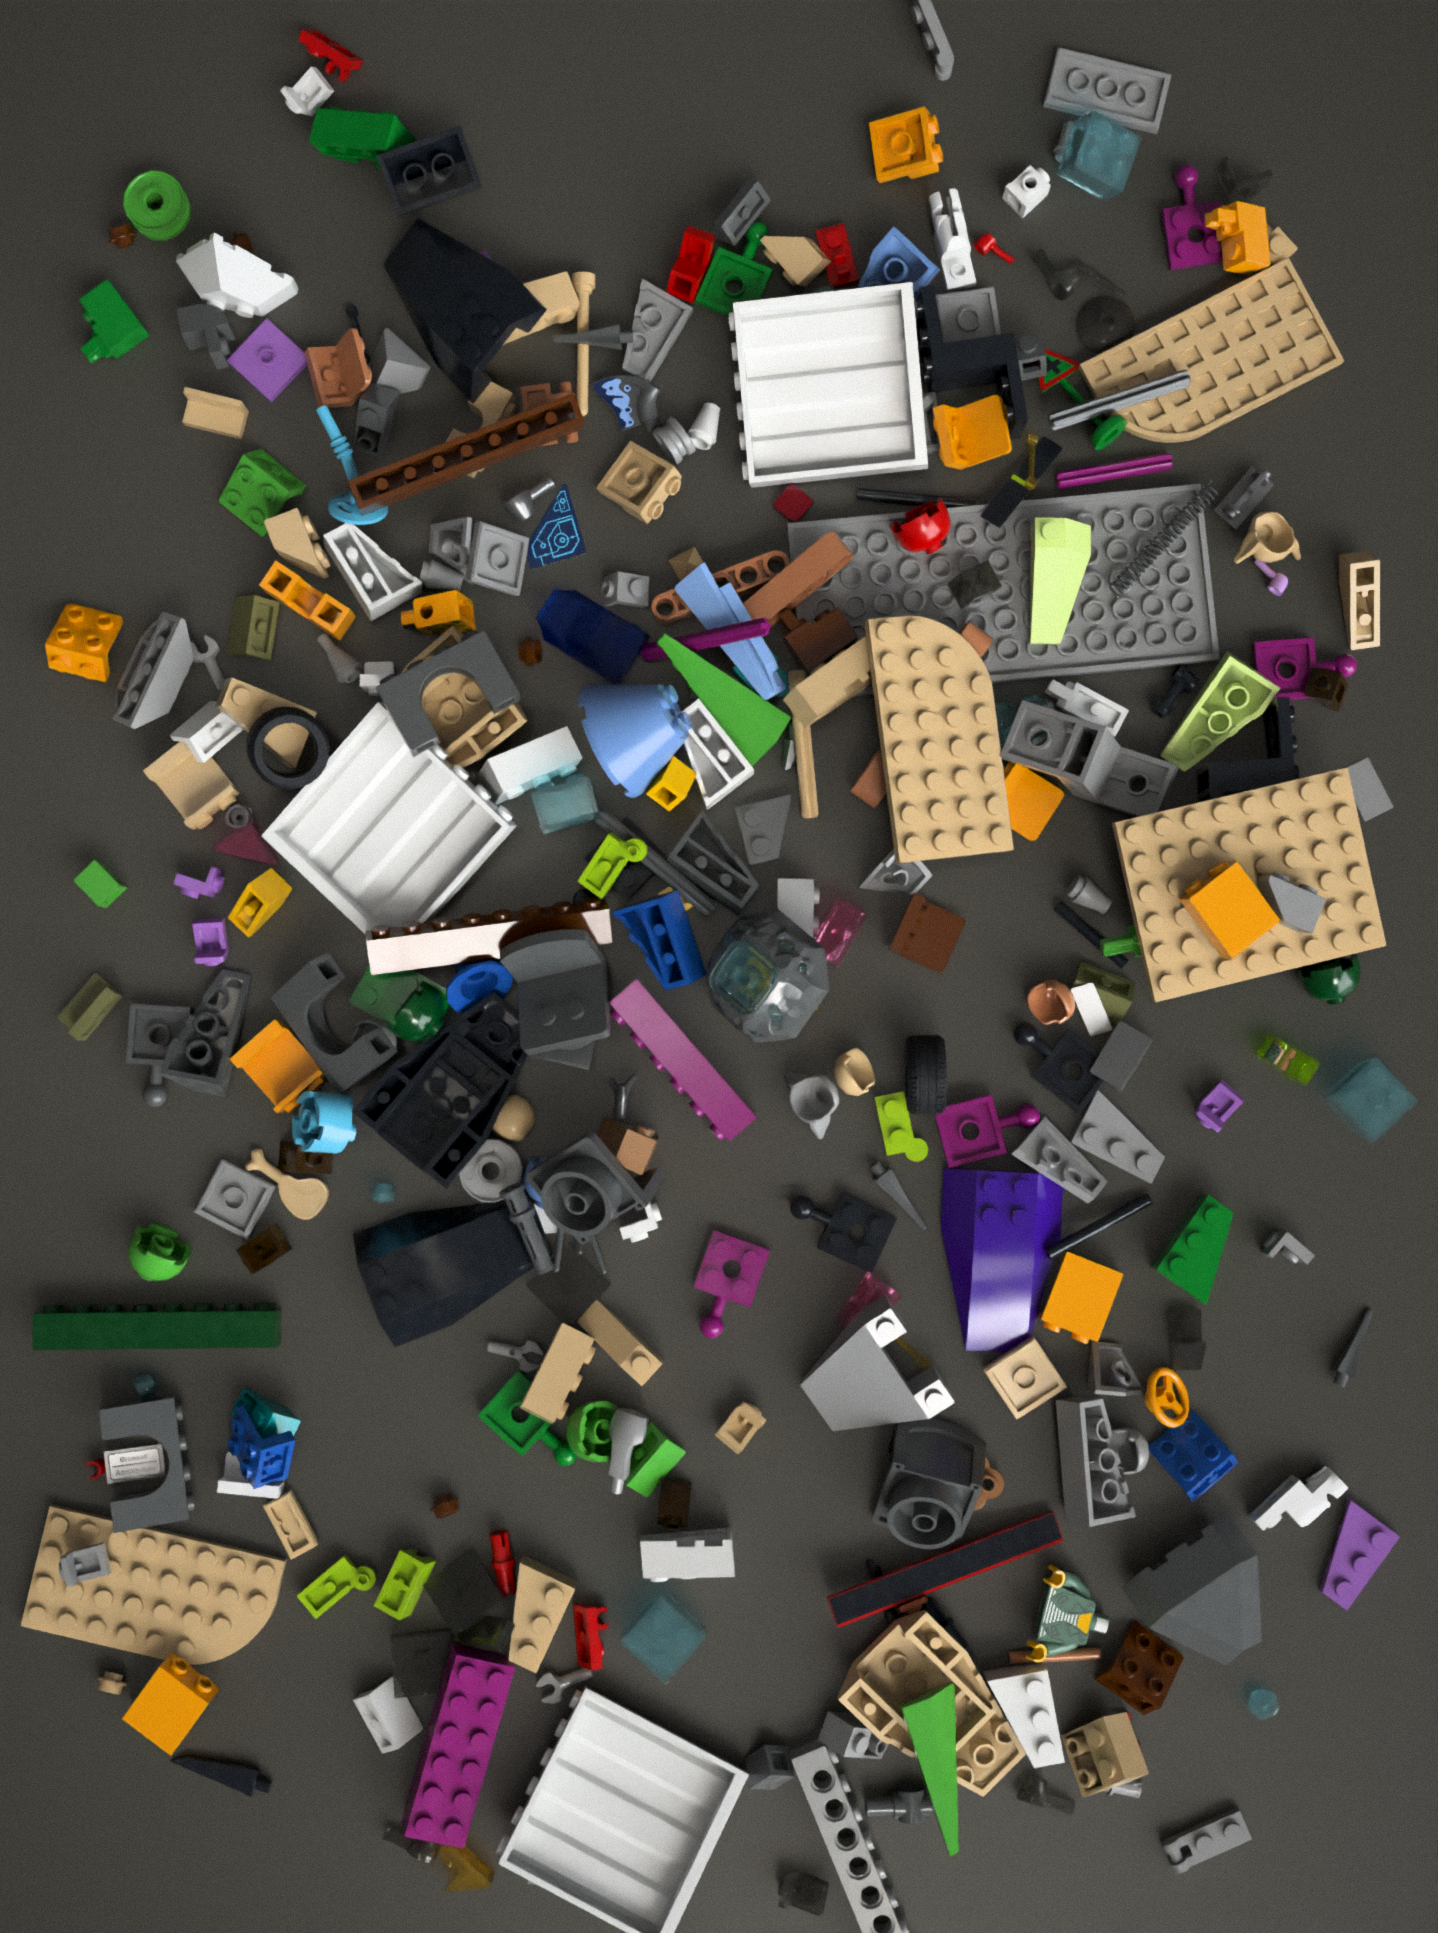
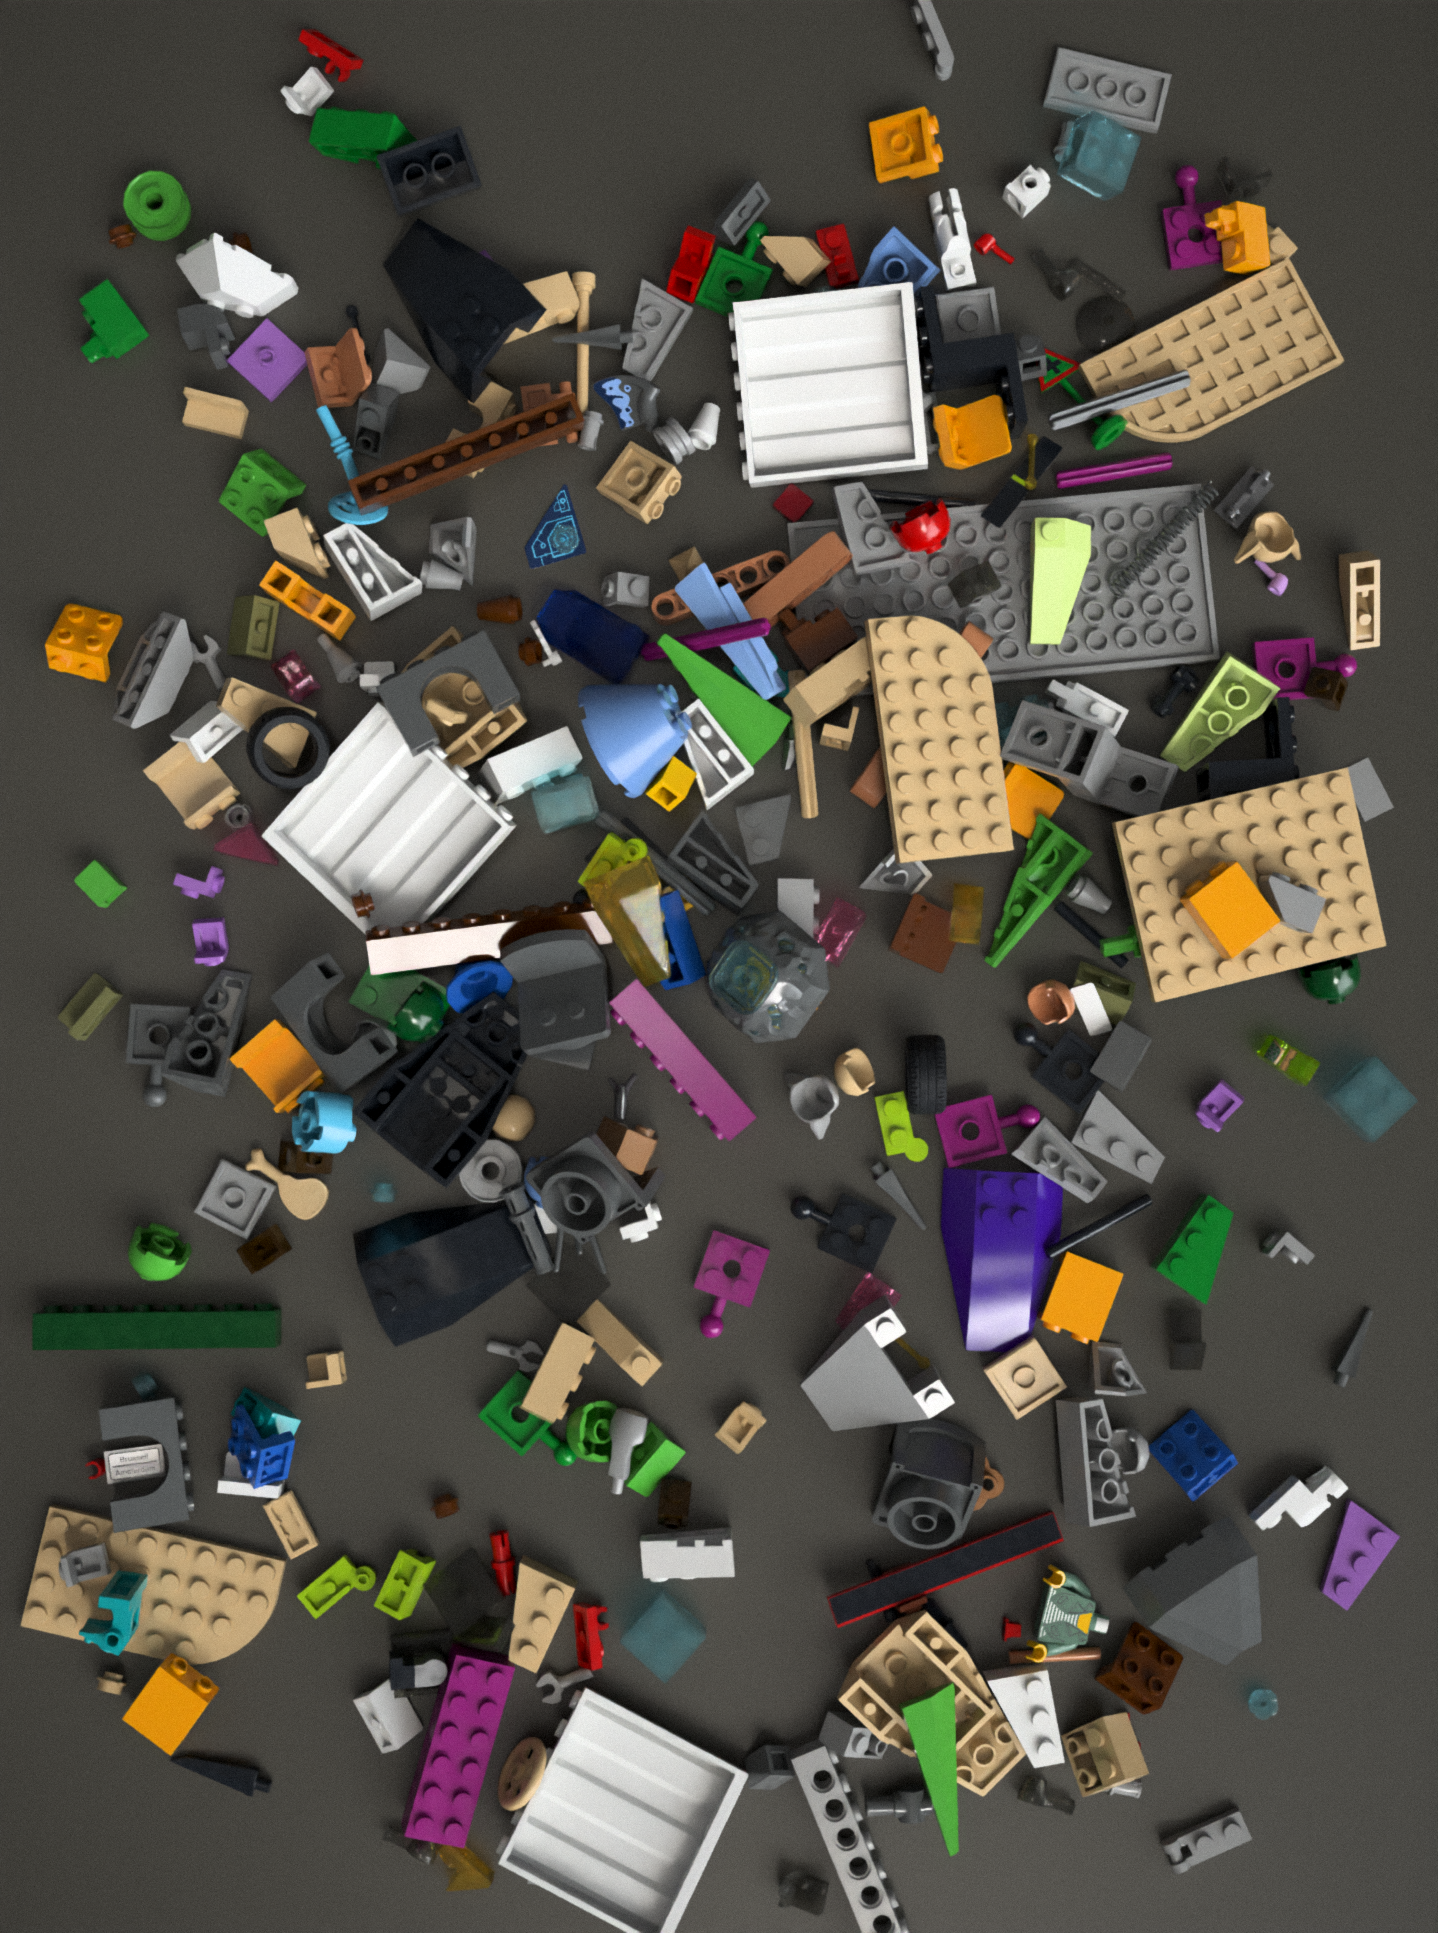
yellow slope [228,868,293,938] -> none
light orange torso [401,590,476,636] -> none
light grey plate [465,521,530,596] -> none
flat silver bar [502,475,555,523] -> none
light orange piece [1145,1367,1189,1428] -> none
none -> teal tile [79,1570,148,1656]
none -> clear pink slope [270,649,321,704]
none -> tan panel [305,1350,347,1389]
none -> reddish brown plate [351,889,375,918]
none -> leg [389,1650,448,1690]
none -> tan plate [425,699,472,726]
none -> reddish brown cone [477,594,523,624]
none -> tan plate [498,1737,547,1811]
none -> white piece [530,620,562,667]
none -> clear light blue plate [550,524,580,553]
none -> light grey pin [577,411,604,451]
none -> clear yellow wedge [583,855,671,987]
none -> tan panel [819,706,859,751]
none -> light grey wing [831,481,912,576]
none -> clear yellow slope [949,883,984,945]
none -> bright green wedge [984,814,1093,968]
none -> red piece [1001,1617,1022,1641]

